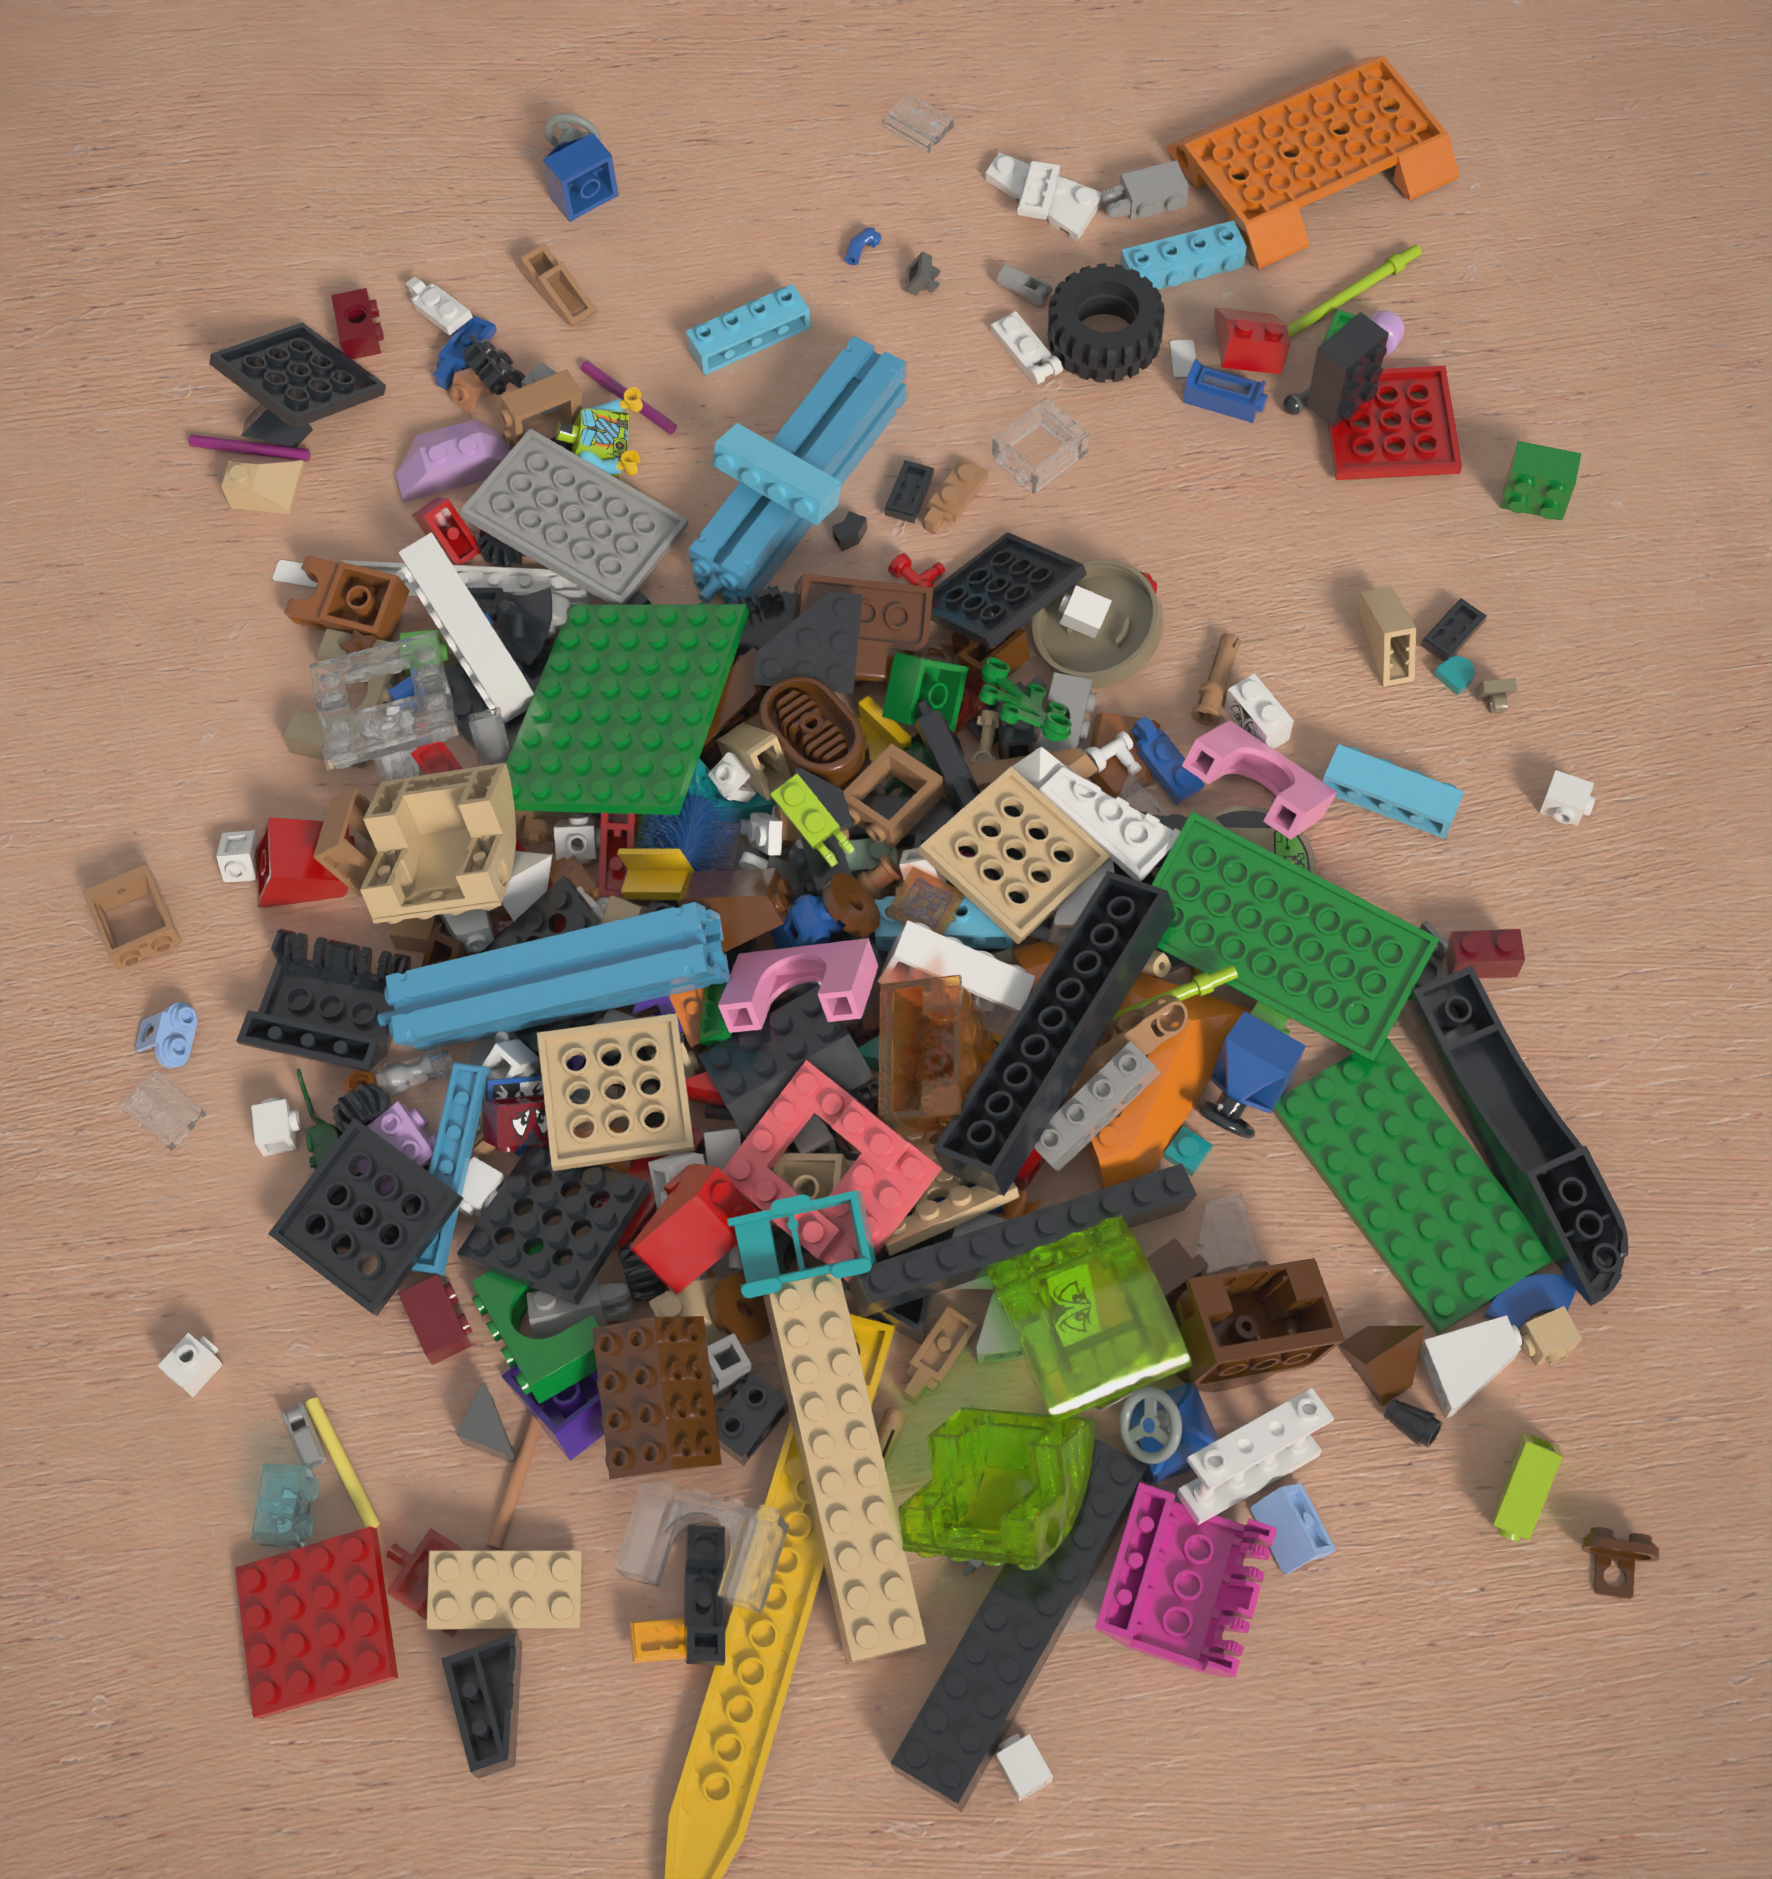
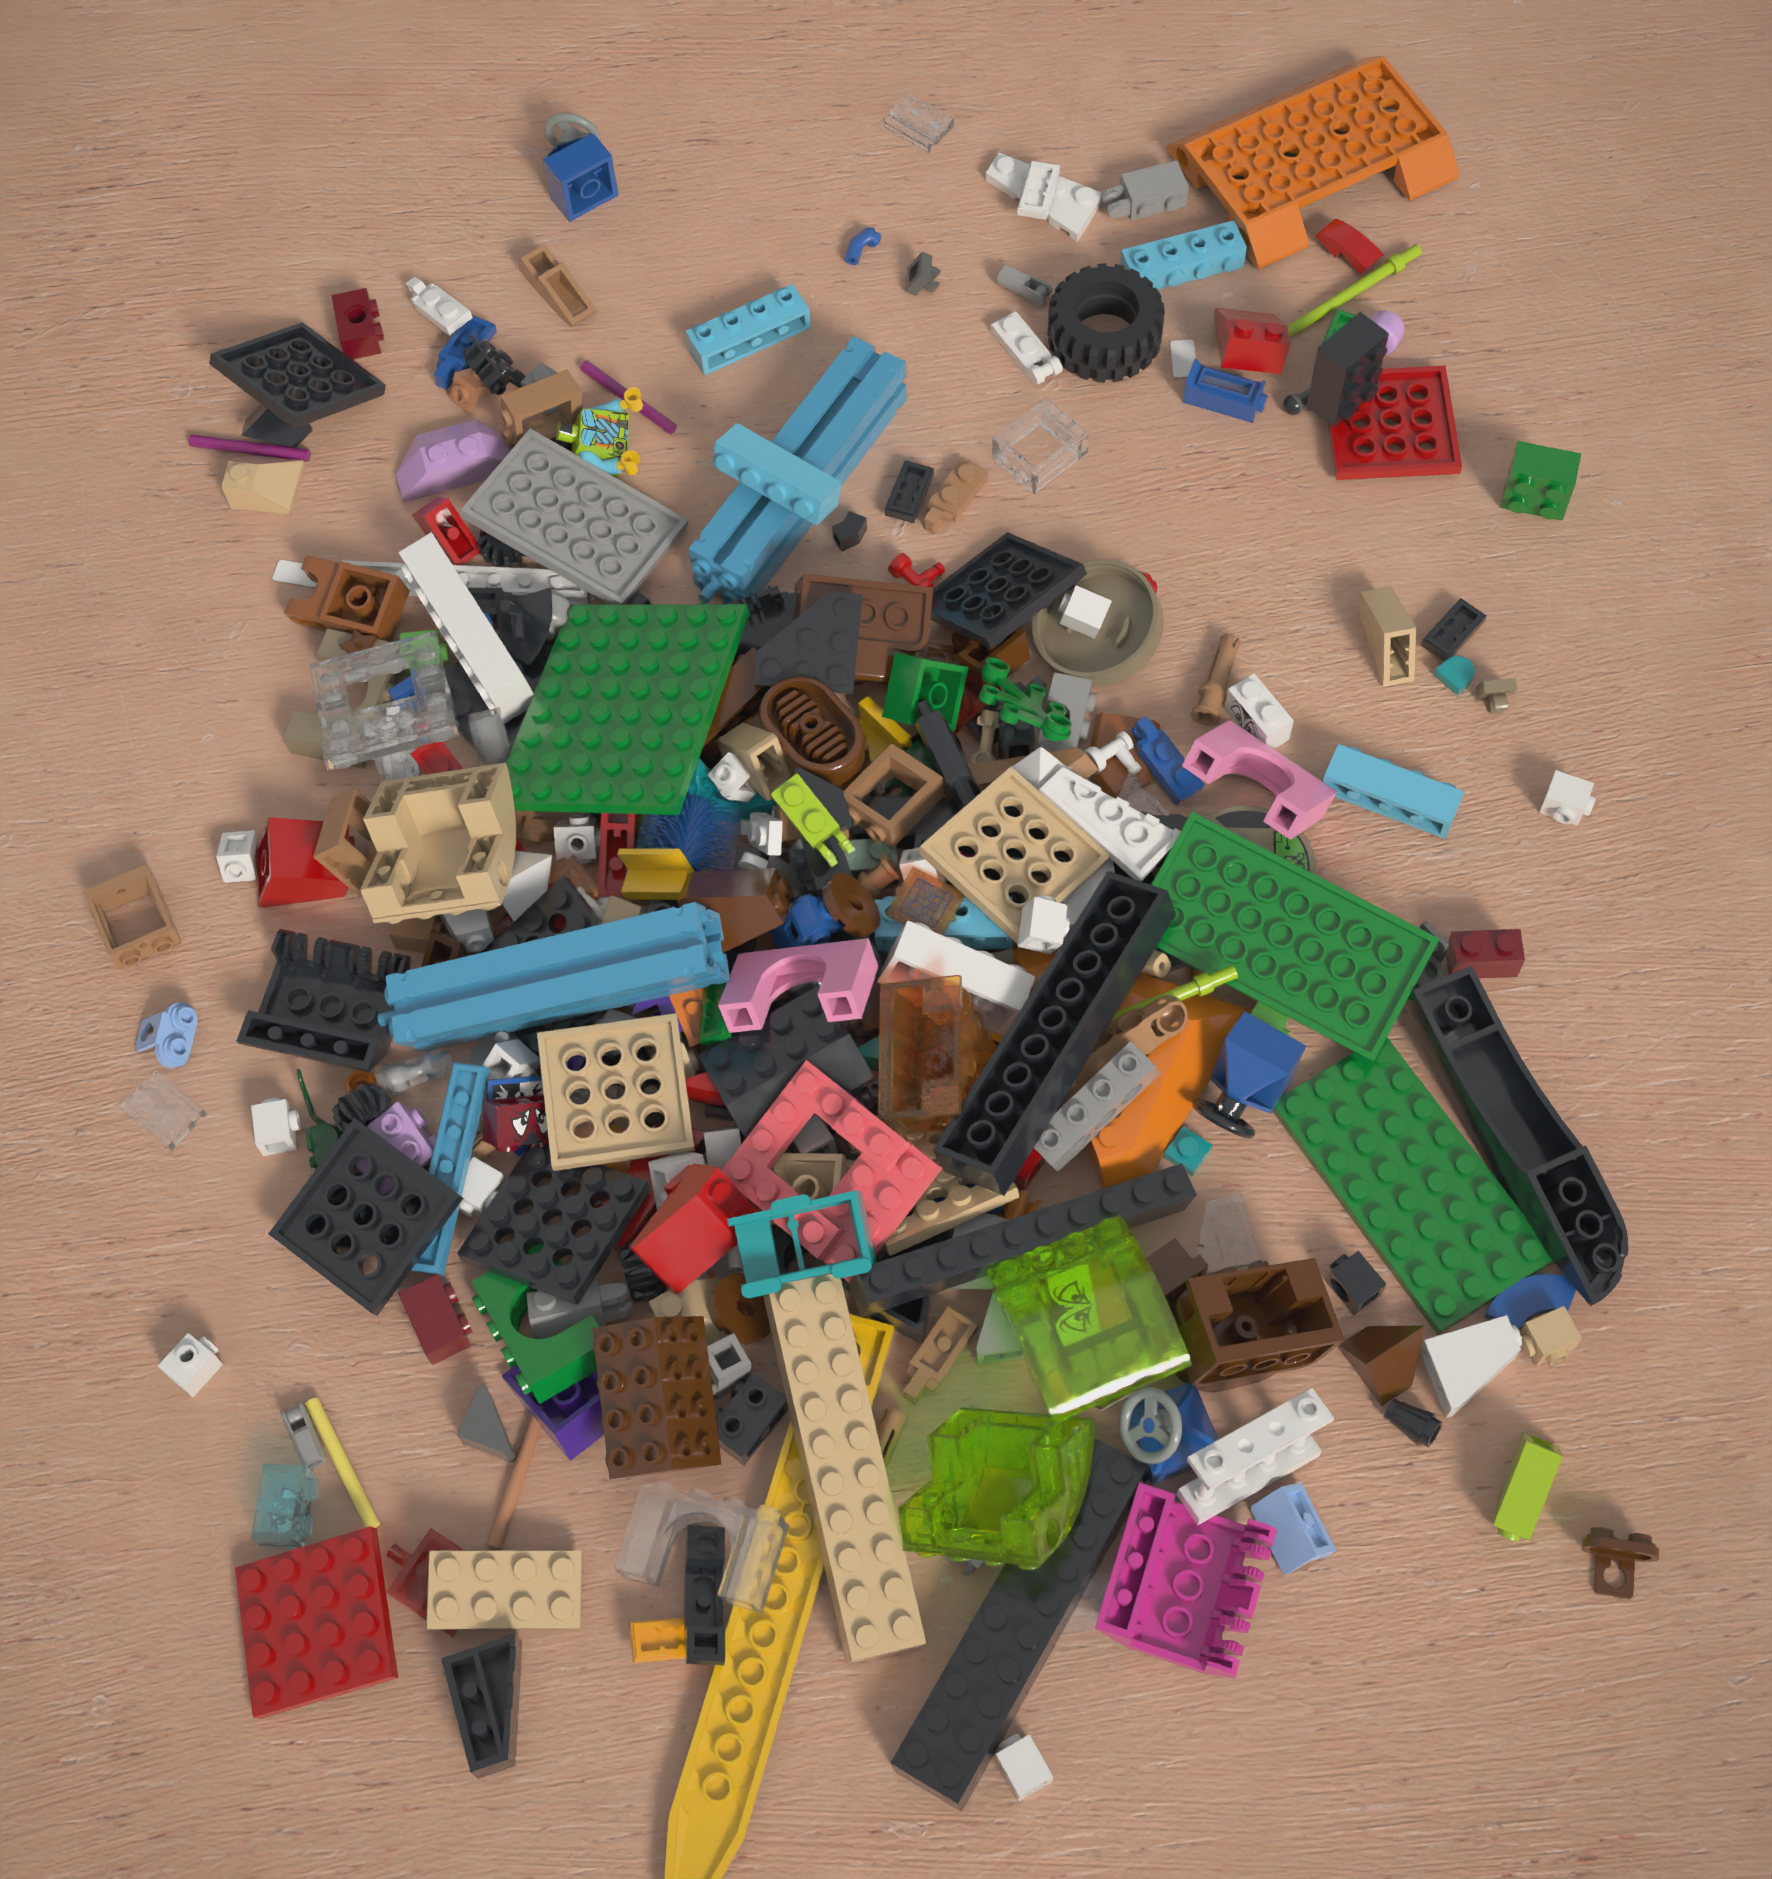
none -> white brick [1018,896,1070,954]
none -> red slope [1315,218,1384,275]
none -> black brick [1326,1251,1386,1315]

